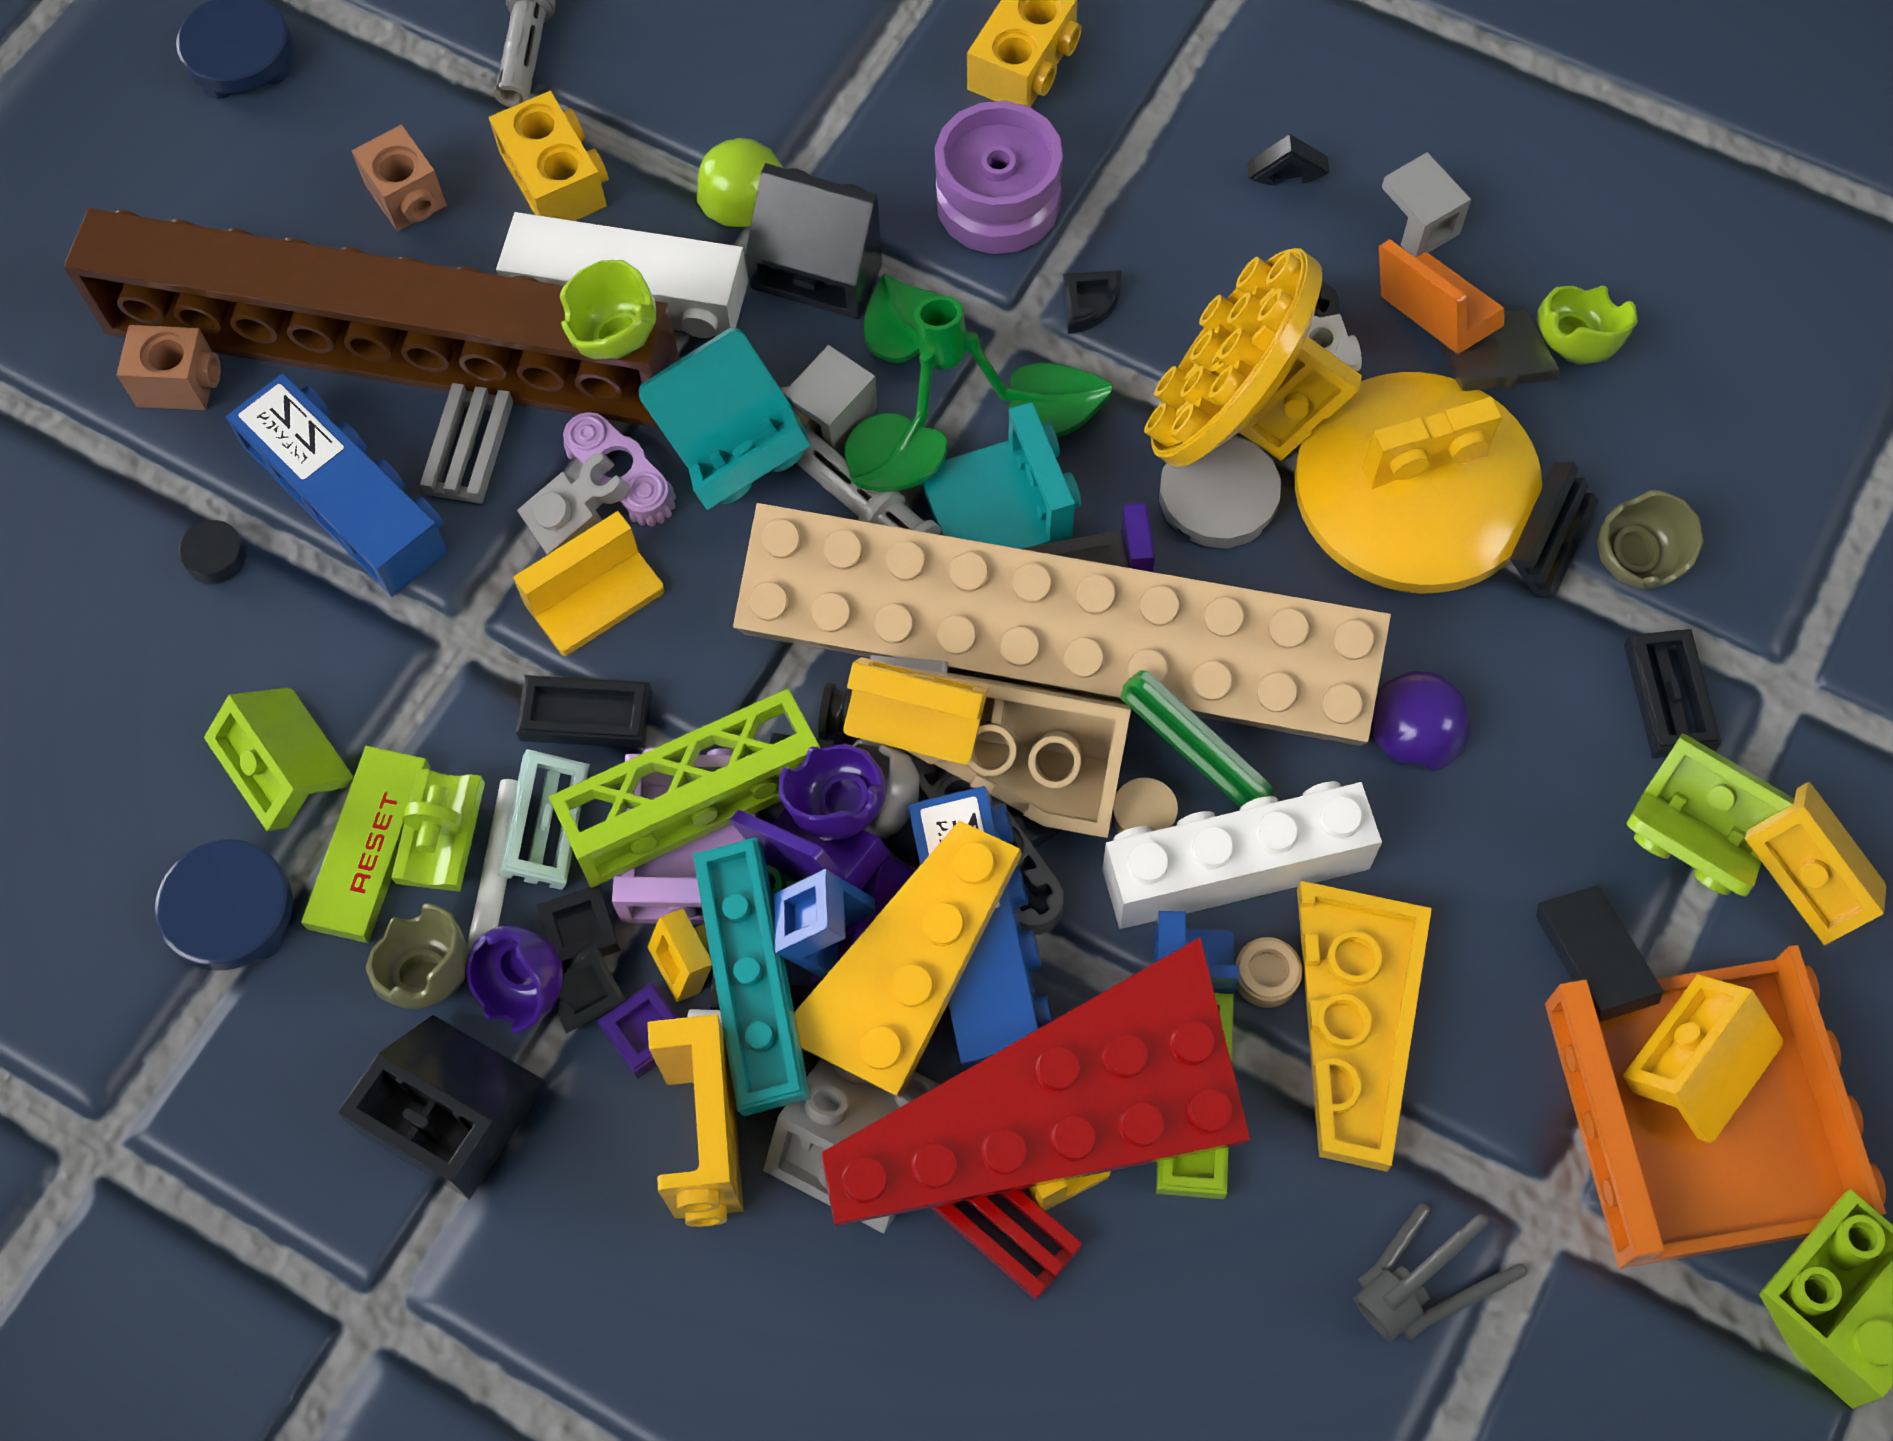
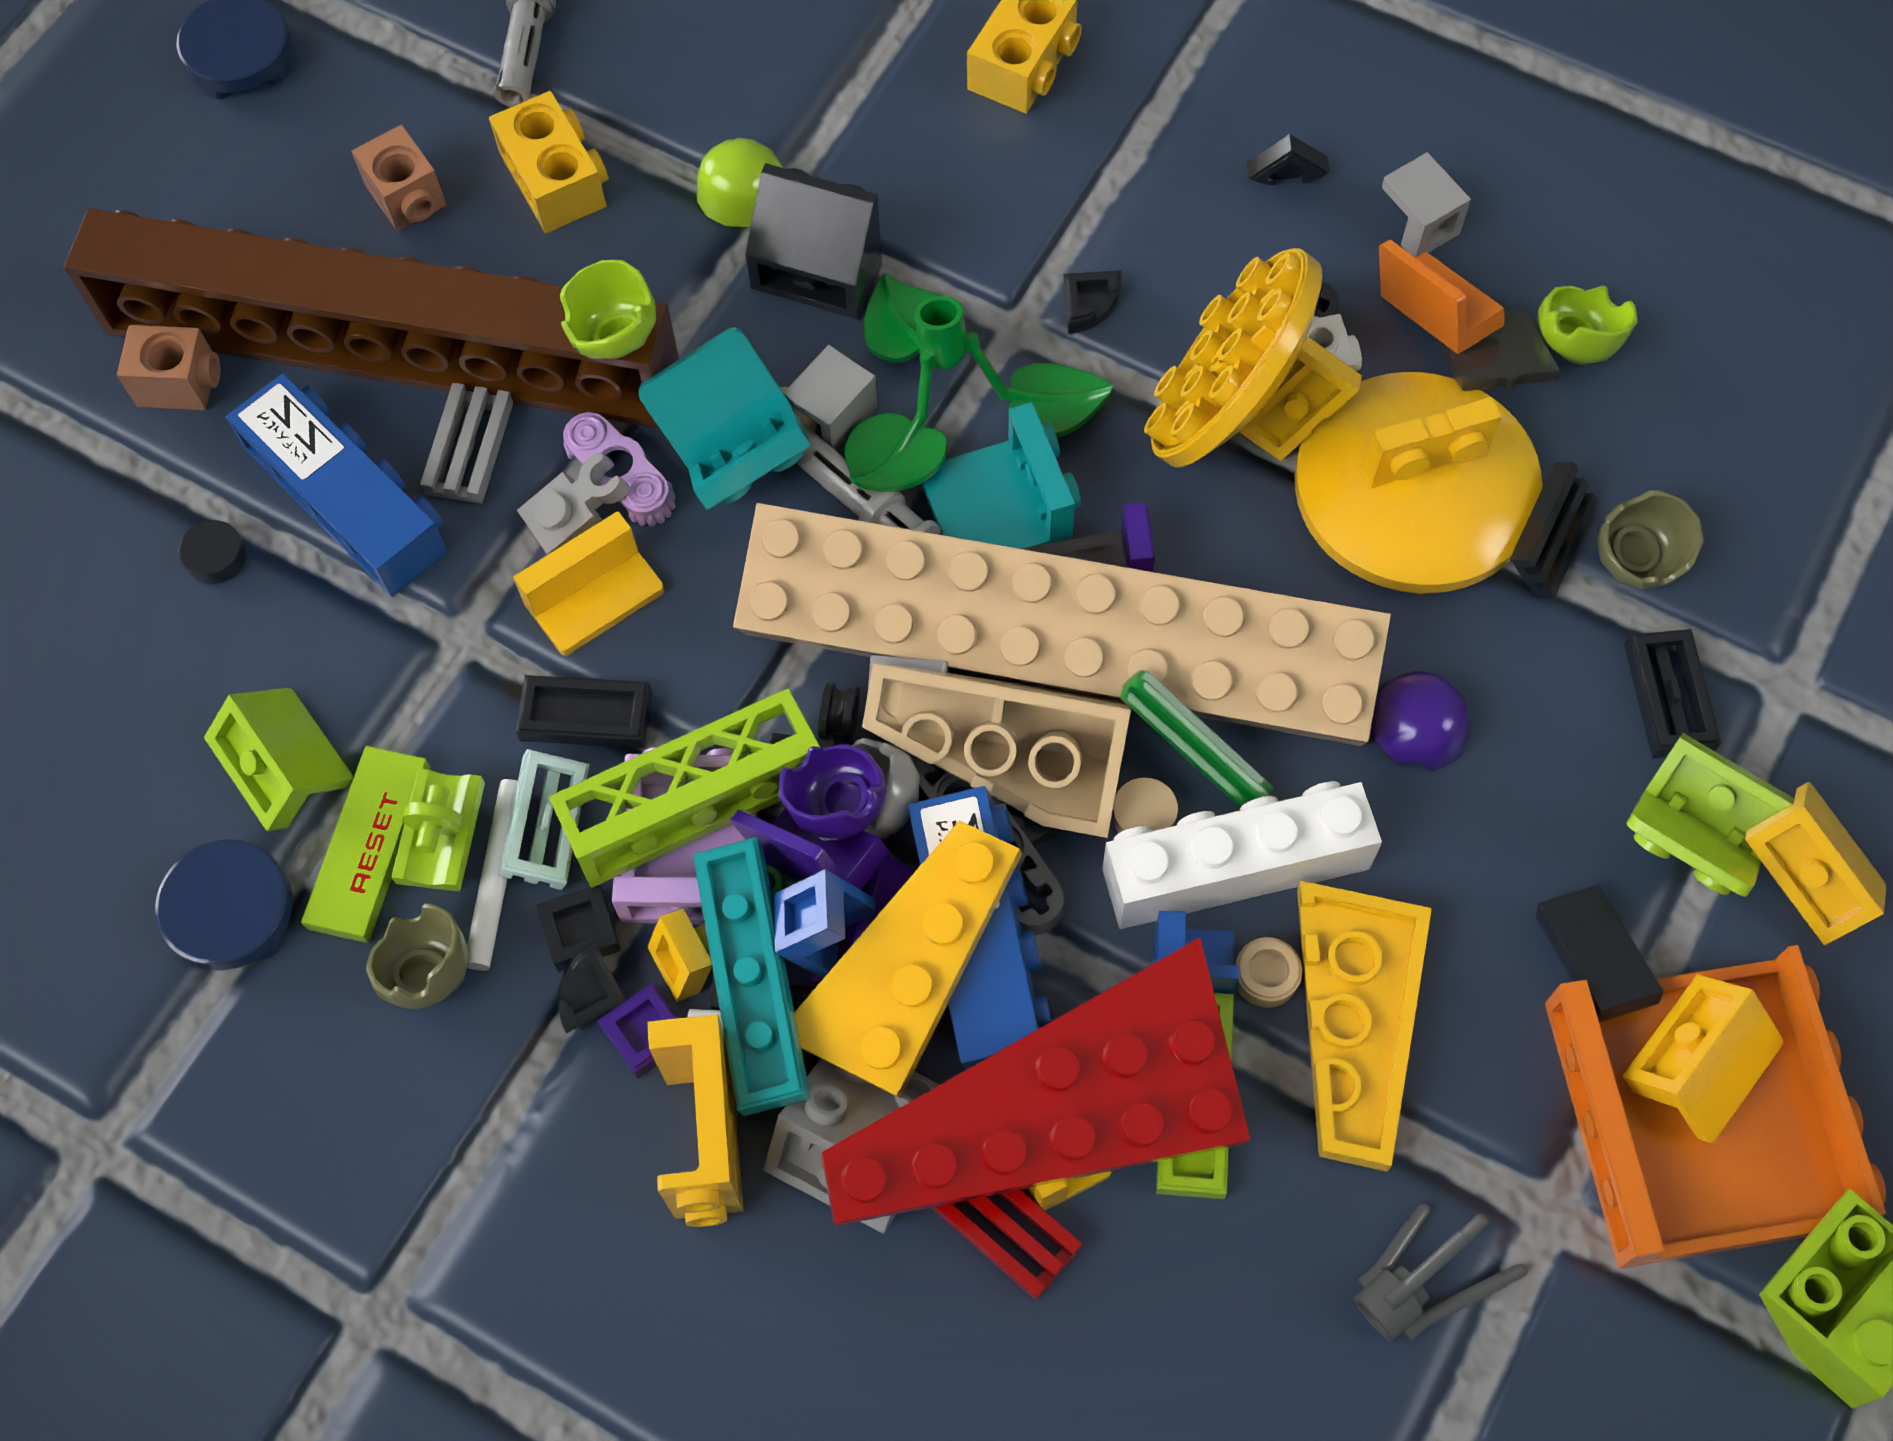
black slope [337,1015,546,1200] -> none
dark purple hair [465,925,564,1033] -> none
white brick [496,212,748,338] -> none
yellow panel [843,657,988,765] -> none
medium lavender wheel [935,101,1063,254] -> none
light grey tile [1159,435,1281,549] -> none

